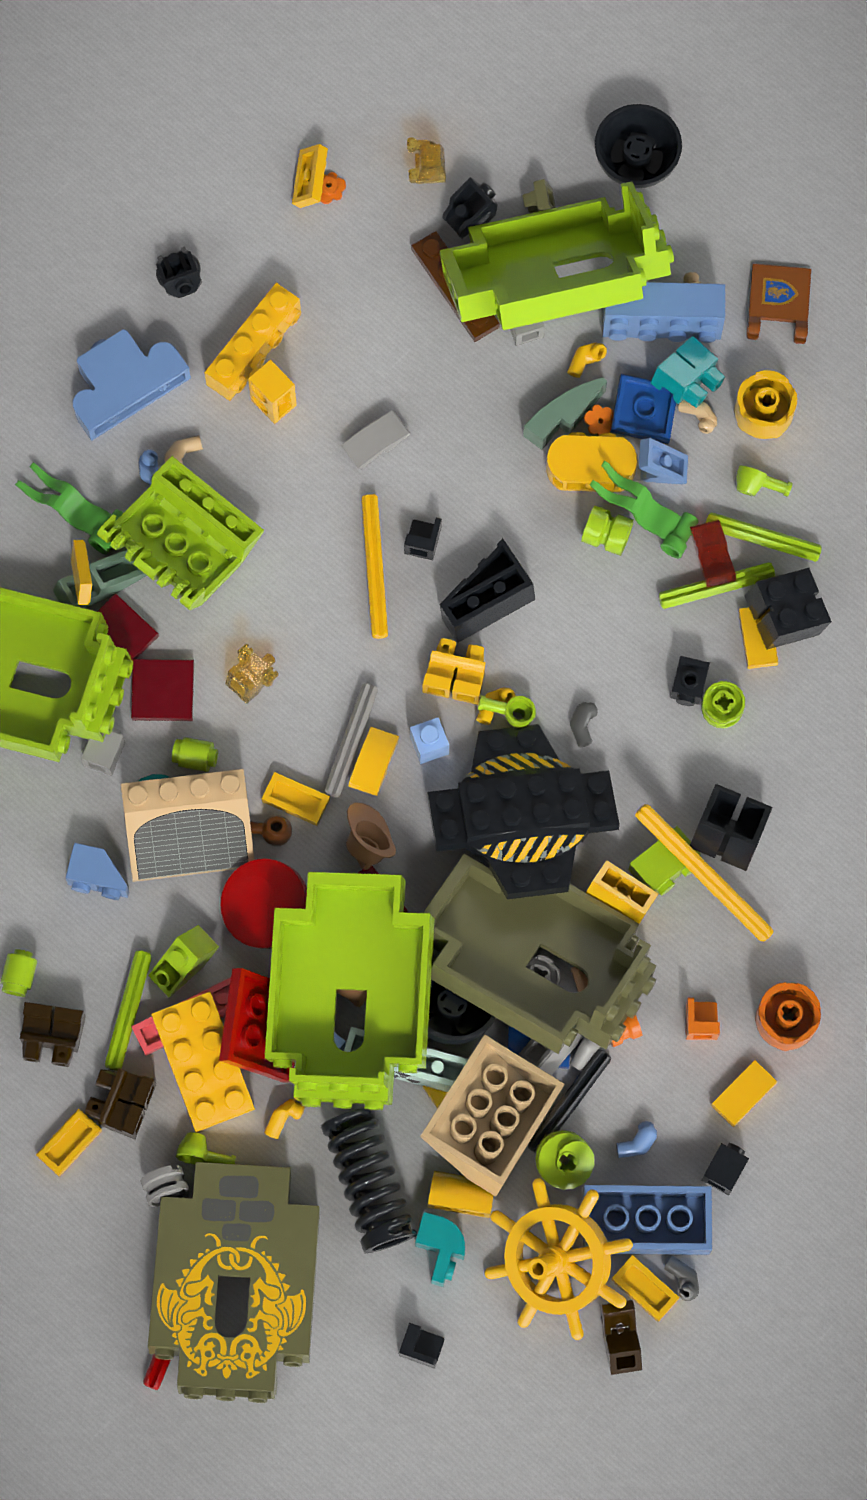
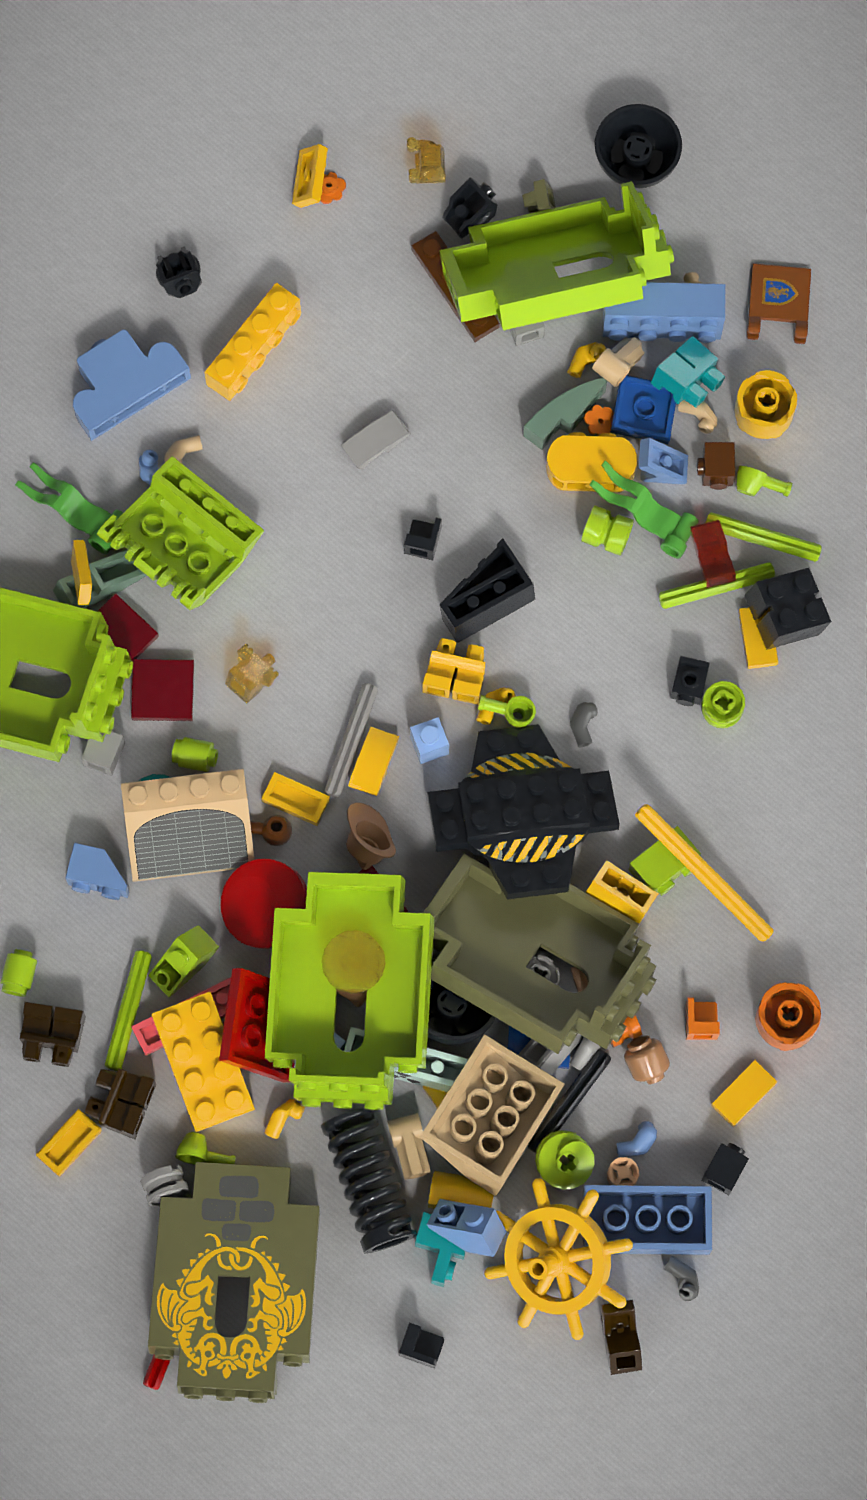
yellow brick [248,359,297,424] -> none
yellow axle [362,494,388,639] -> none
yellow tile [611,1255,680,1322] -> none
black piece [690,784,773,871] -> none
none -> clear yellow tile [322,930,386,994]
none -> tan piece [387,1113,431,1180]
none -> medium blue slope [427,1199,507,1257]
none -> tan piece [592,337,644,387]
none -> light nougat wheel [607,1157,639,1186]
none -> medium nougat head [624,1035,670,1084]
none -> reddish brown brick [697,442,735,490]

